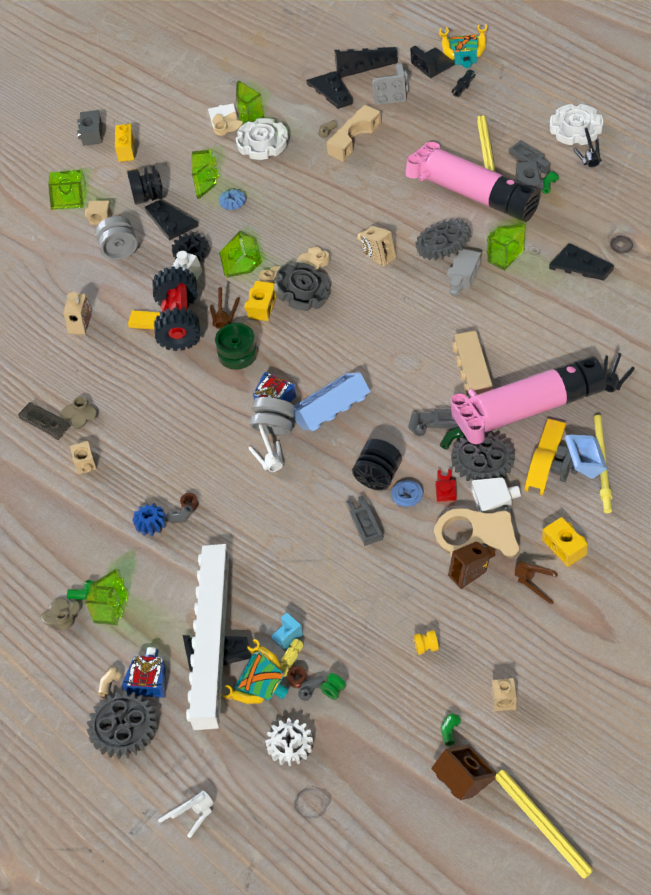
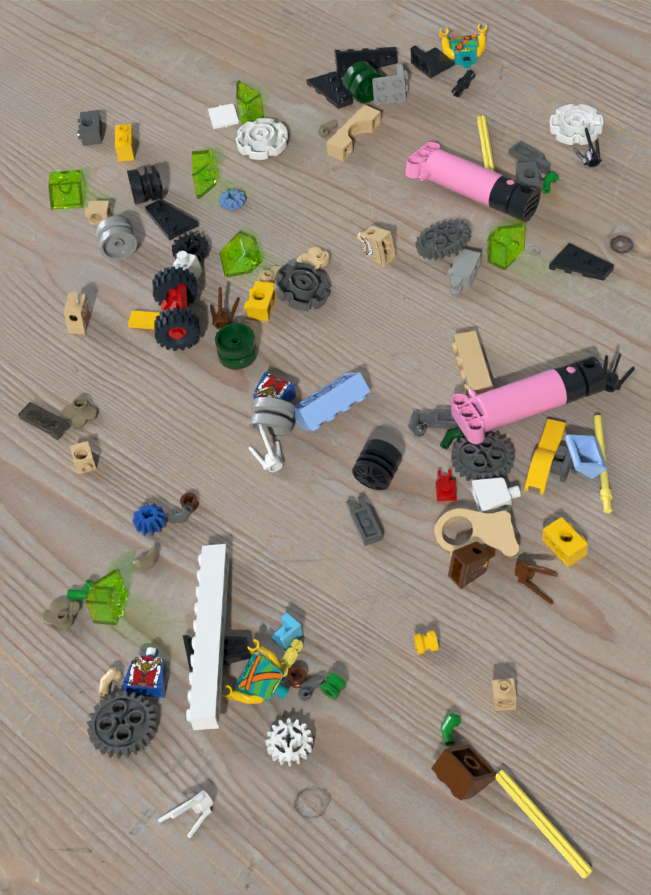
tan plate [212,112,243,136] -> none
medium blue gear [391,480,423,509] -> none
none -> dark tan arm [133,548,160,570]
none -> dark green wheel [343,61,383,104]

